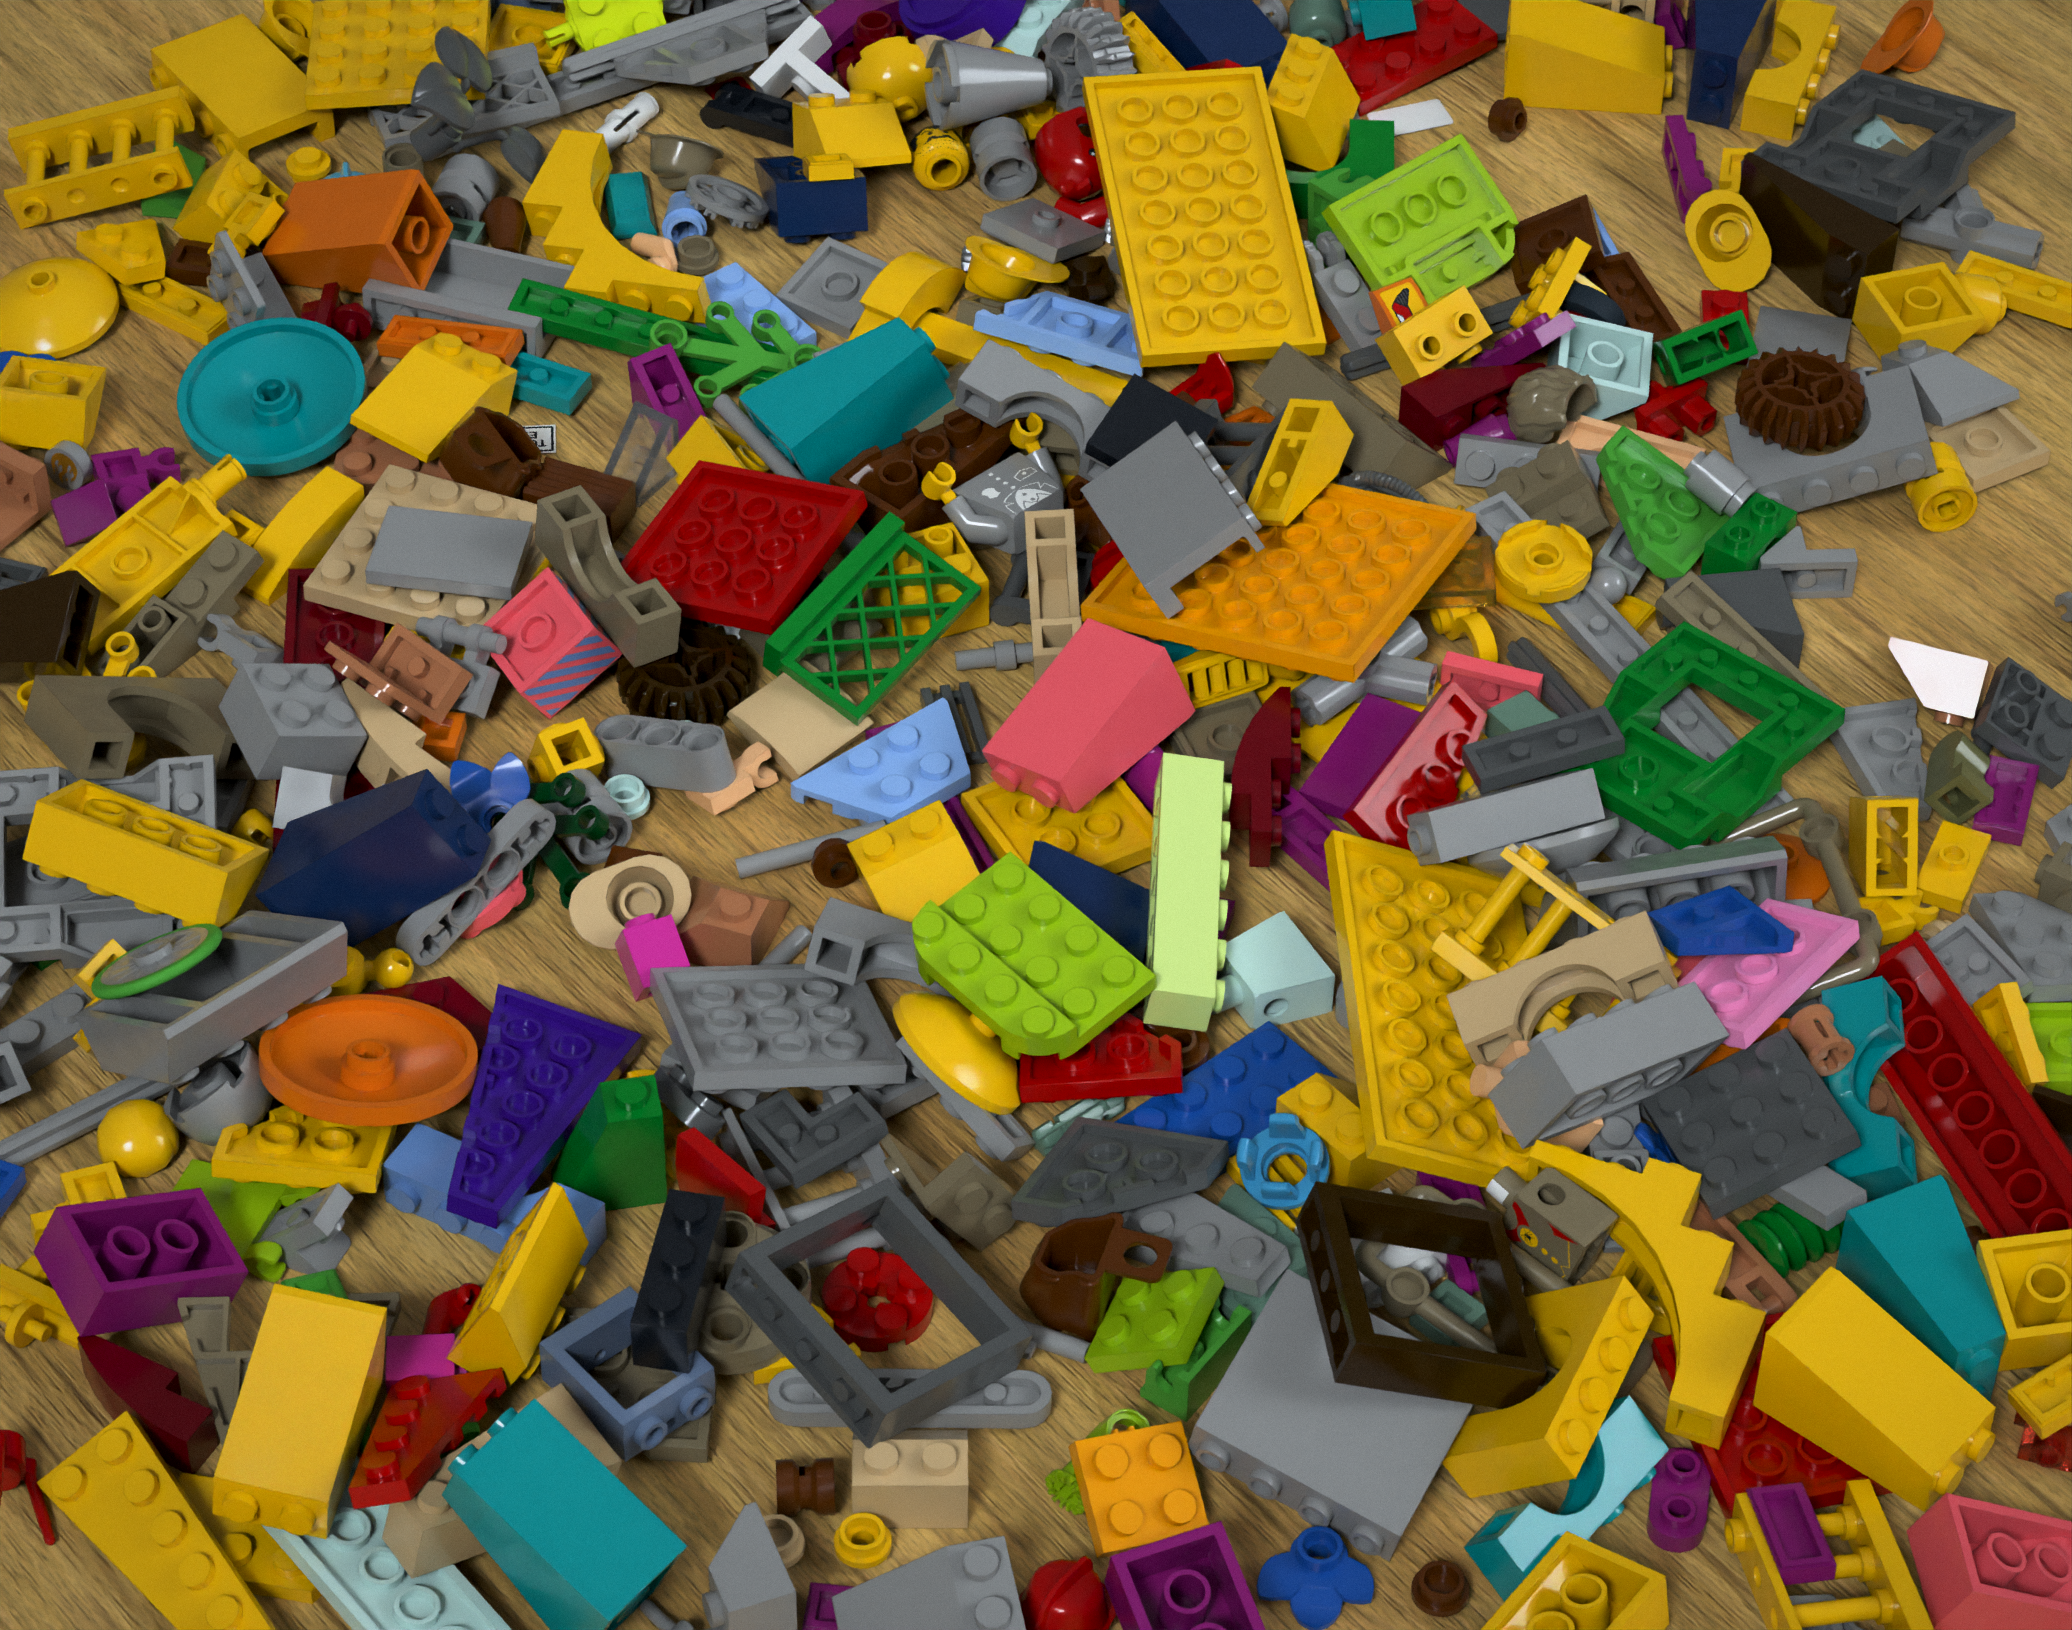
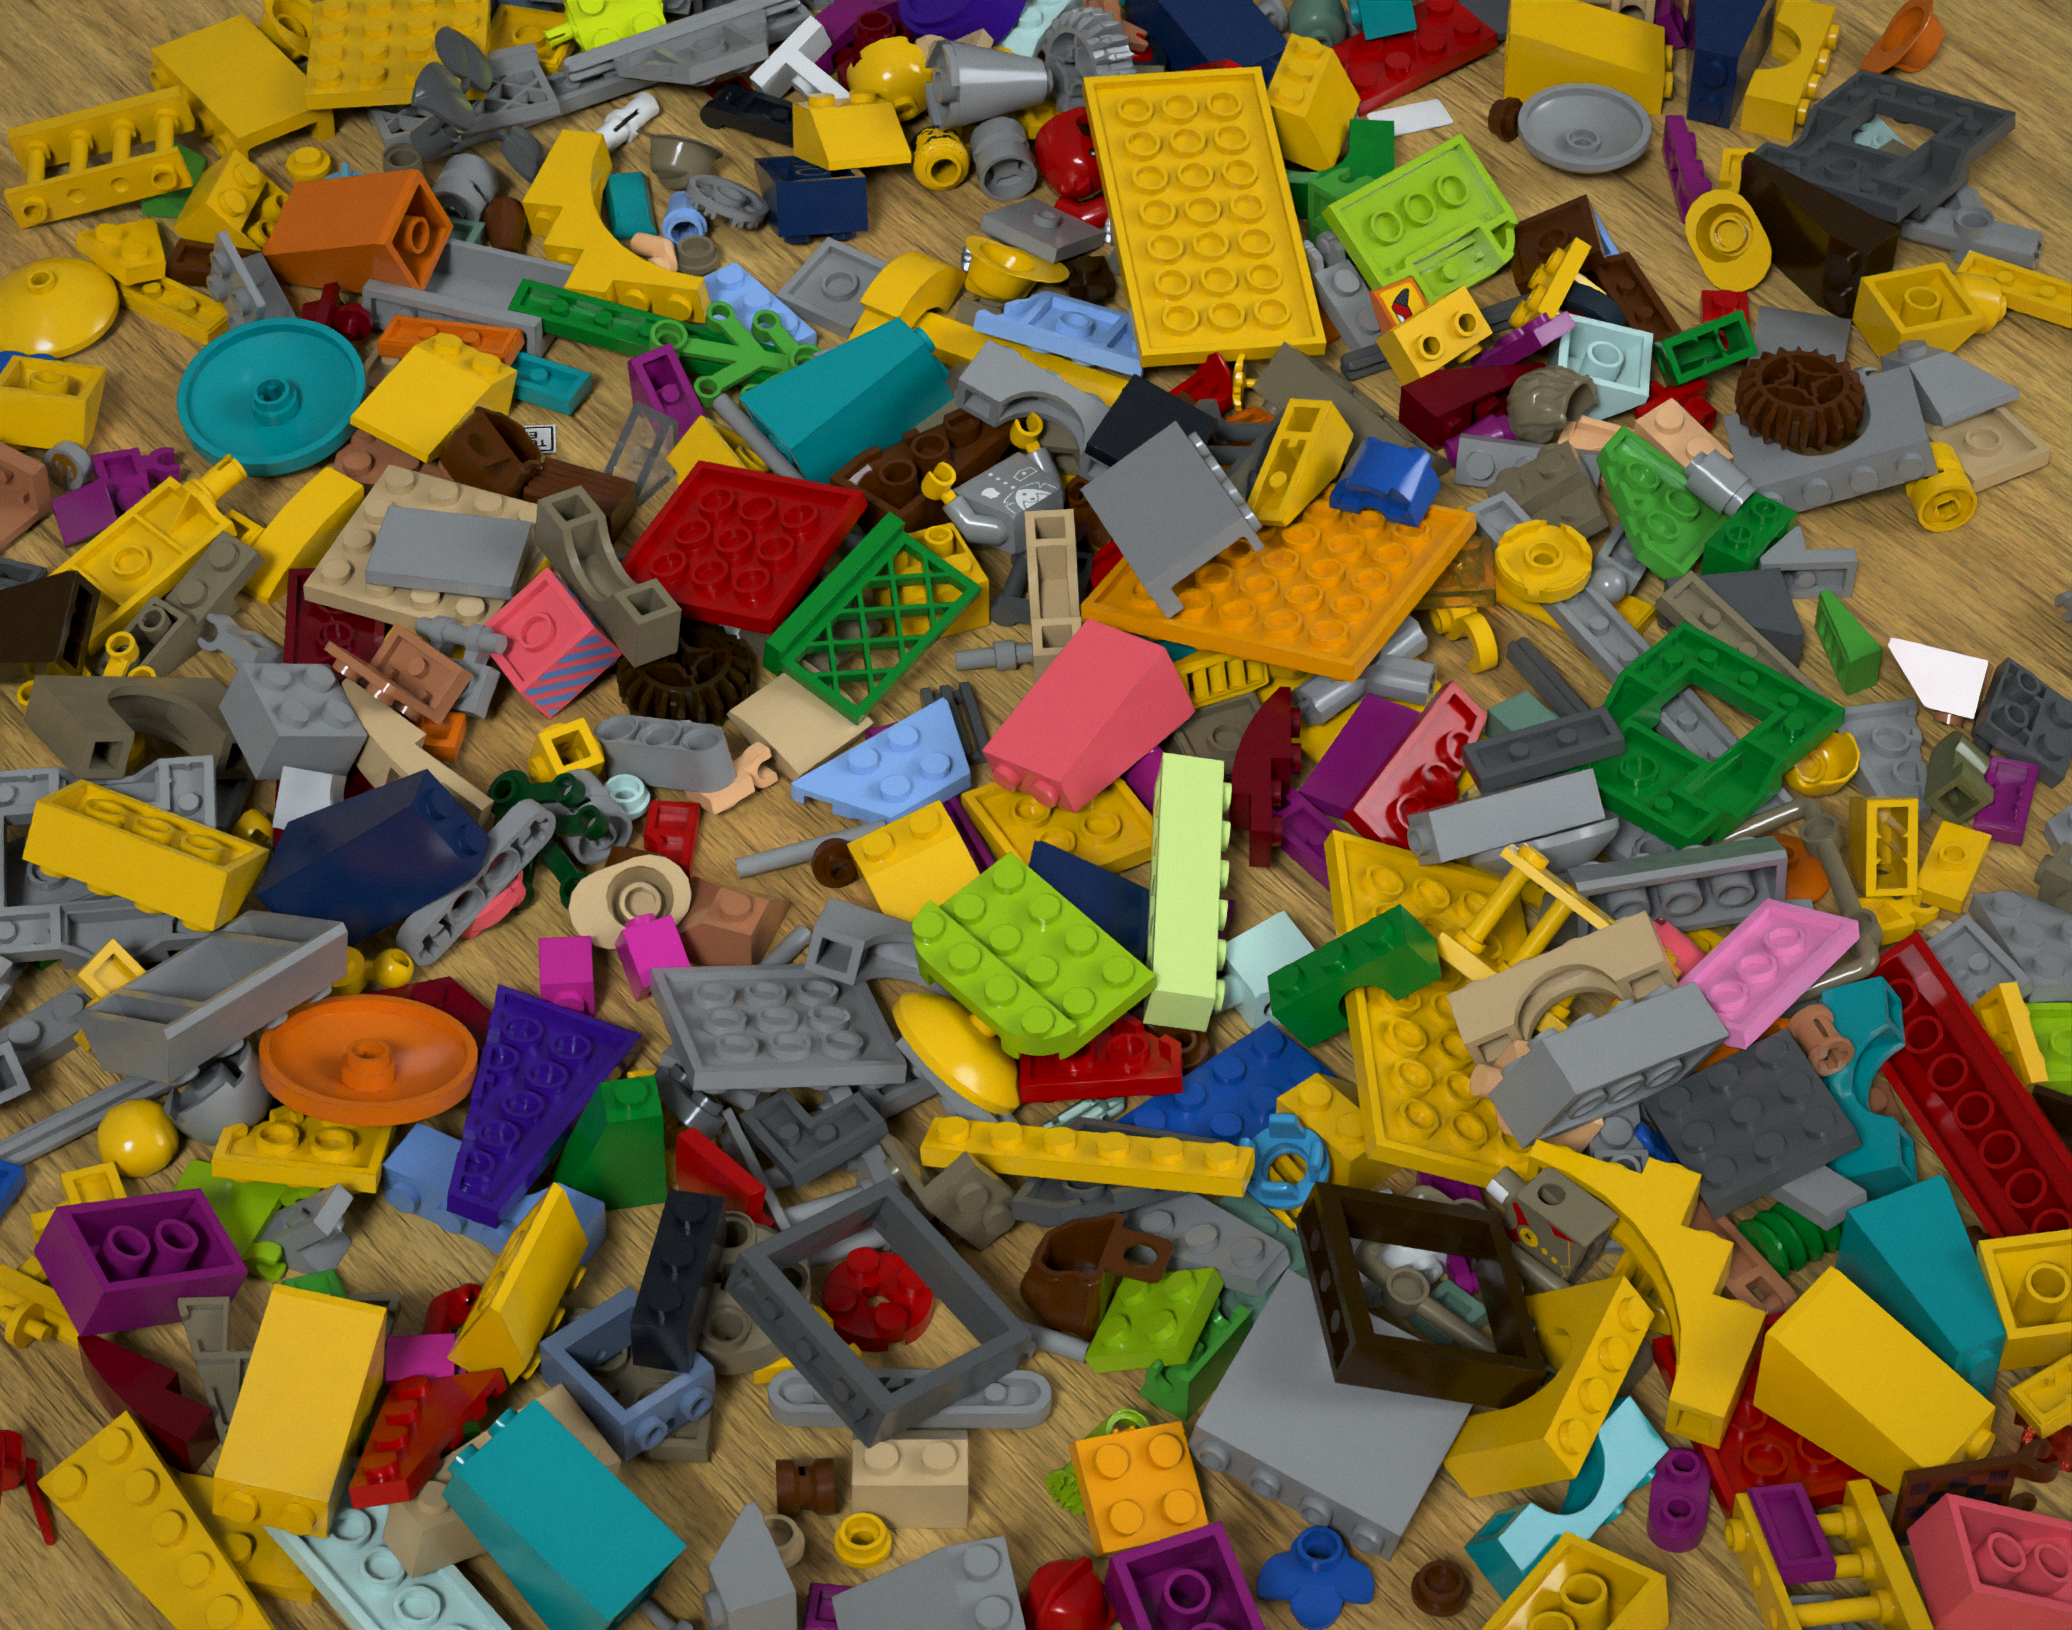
wheel [91,924,222,1000] -> none
yellow plate [207,191,285,259] -> none
blue plate [450,752,531,845] -> none
yellow tile [802,153,854,182] -> none
yellow plate [1117,11,1186,74] -> none
coral plate [1440,651,1544,711] -> none
blue wing [1647,885,1795,956] -> none
none -> dark pink brick [538,936,595,1018]
none -> red tile [643,800,701,882]
none -> yellow plate [920,1116,1255,1198]
none -> yellow plant [1232,354,1257,411]
none -> green arch [1267,904,1442,1049]
none -> blue cylinder [1329,437,1441,528]
none -> light grey dish [1517,83,1652,174]
none -> light nougat plate [1634,398,1734,469]
none -> yellow hair [1783,732,1861,797]
none -> bright green slope [1814,589,1883,695]
none -> reddish brown flag [1890,1438,2060,1547]

